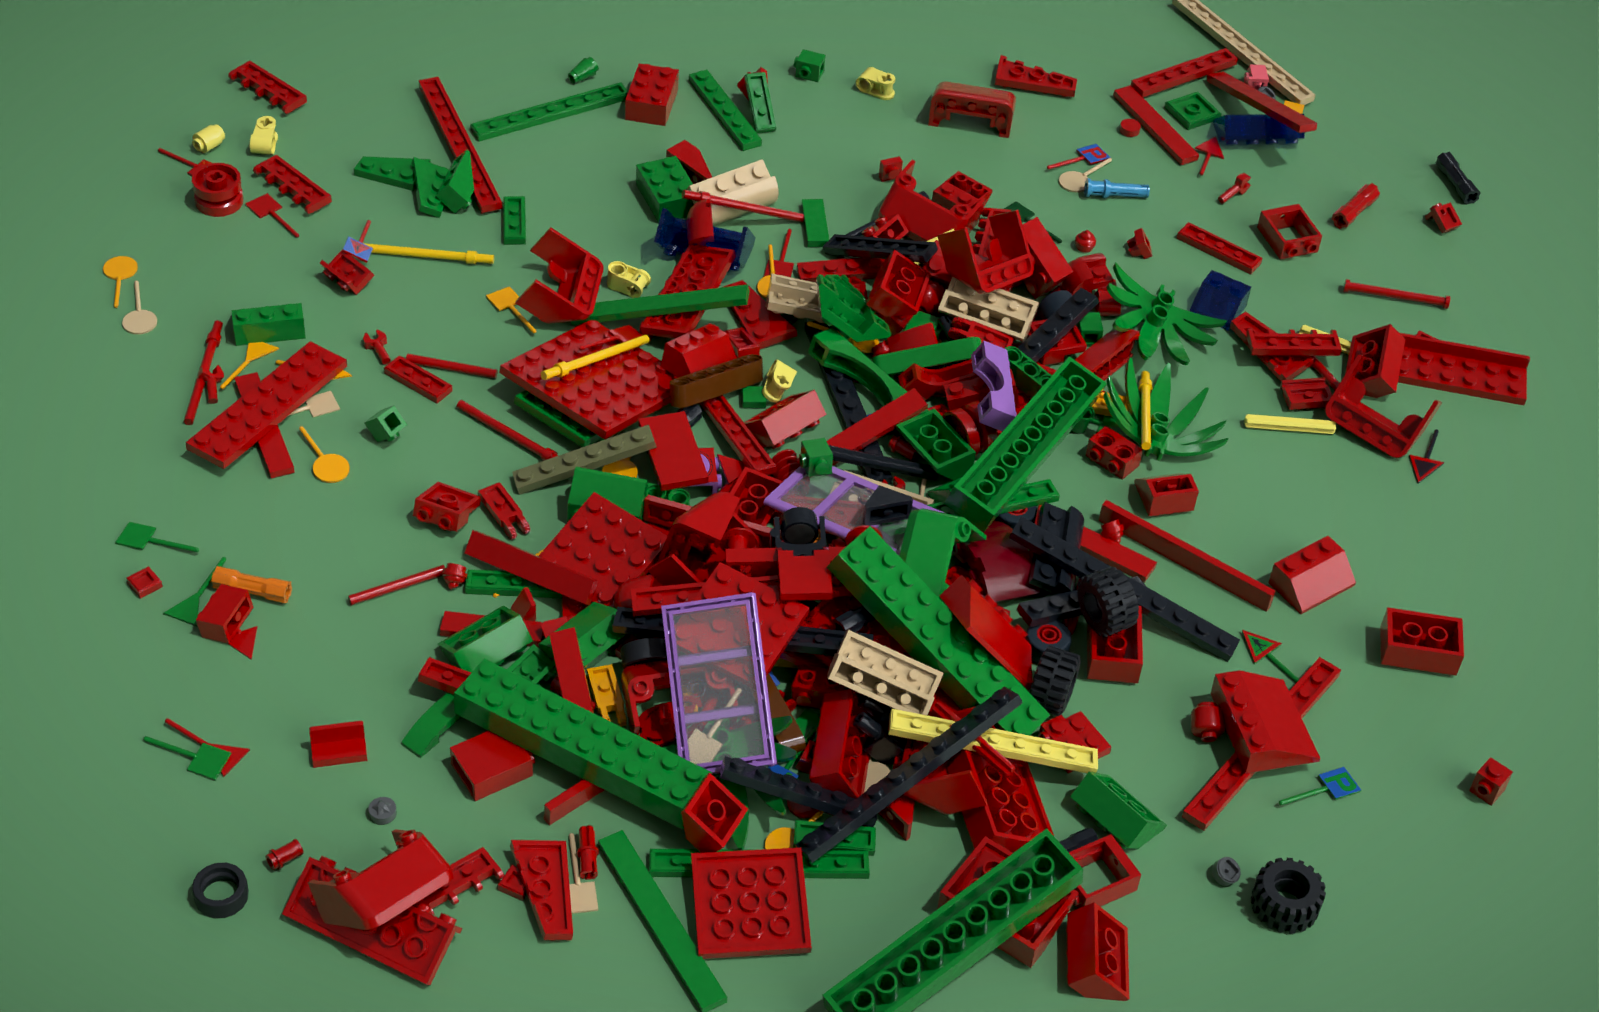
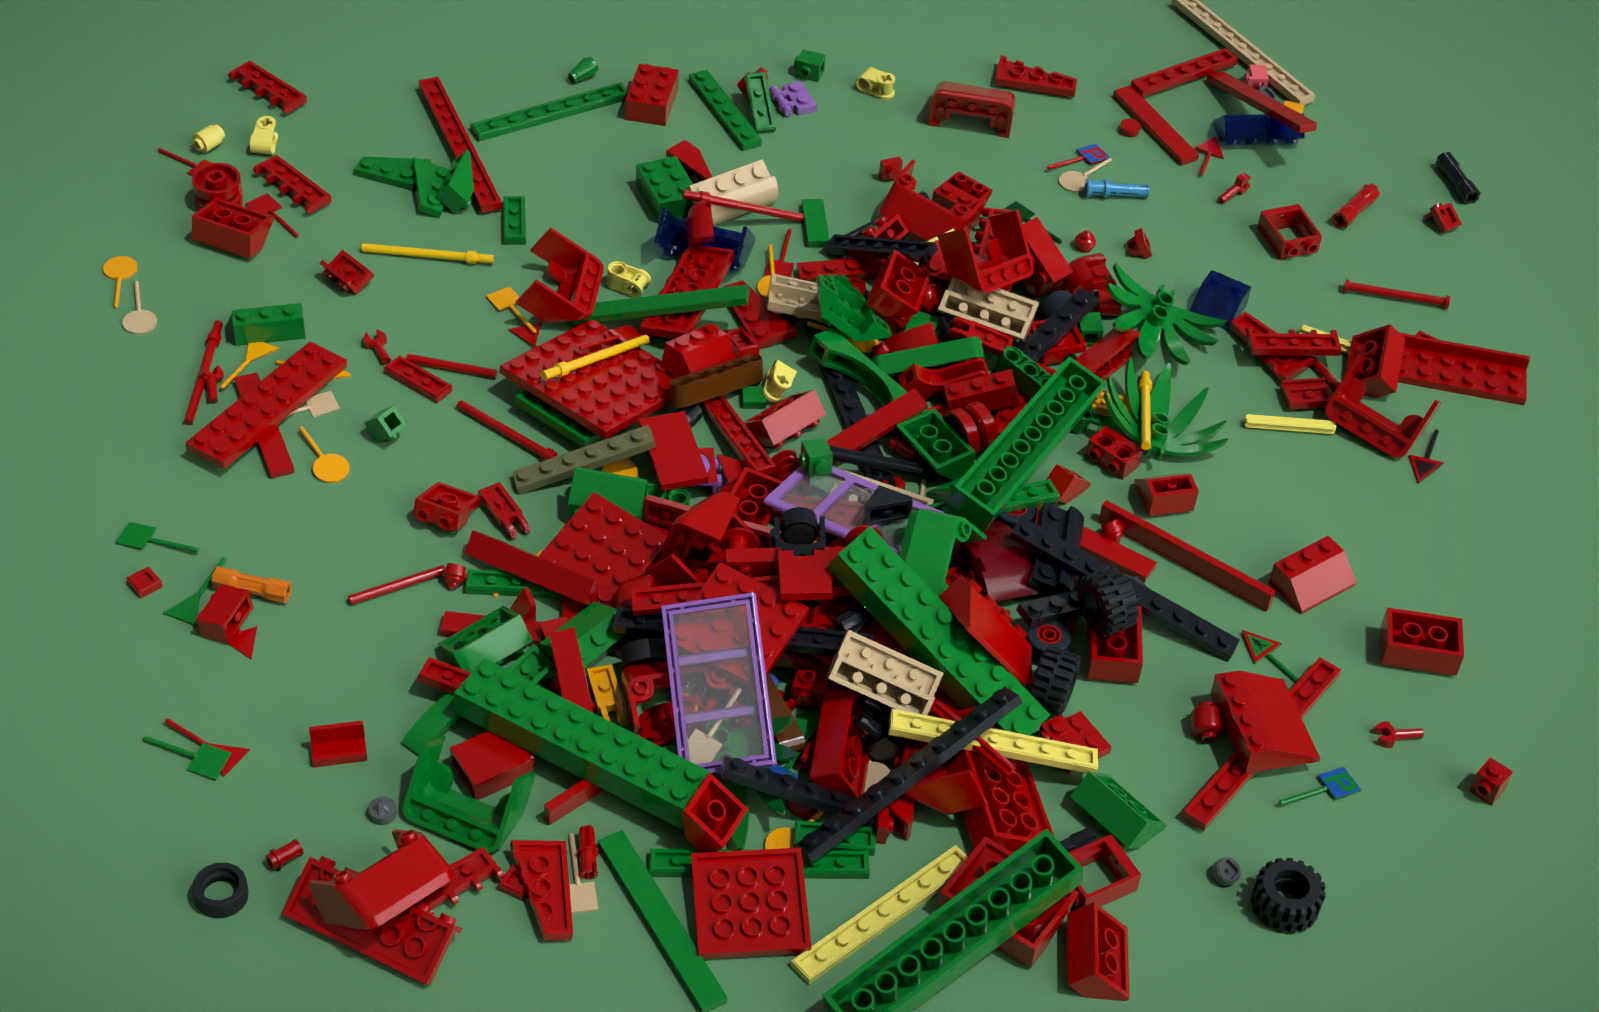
piece [342,220,373,263] -> none
medium lavender arch [971,341,1017,432] -> none
green tile [1164,91,1222,130] -> none
red tile [1177,222,1263,275] -> none
none -> red slope [192,197,274,258]
none -> green windscreen [403,735,536,853]
none -> red piece [509,322,542,348]
none -> medium lavender plate [769,81,817,116]
none -> light yellow tile [791,845,968,985]
none -> red plate [875,806,894,844]
none -> red slope [1046,464,1091,504]
none -> red bar [1373,721,1424,748]

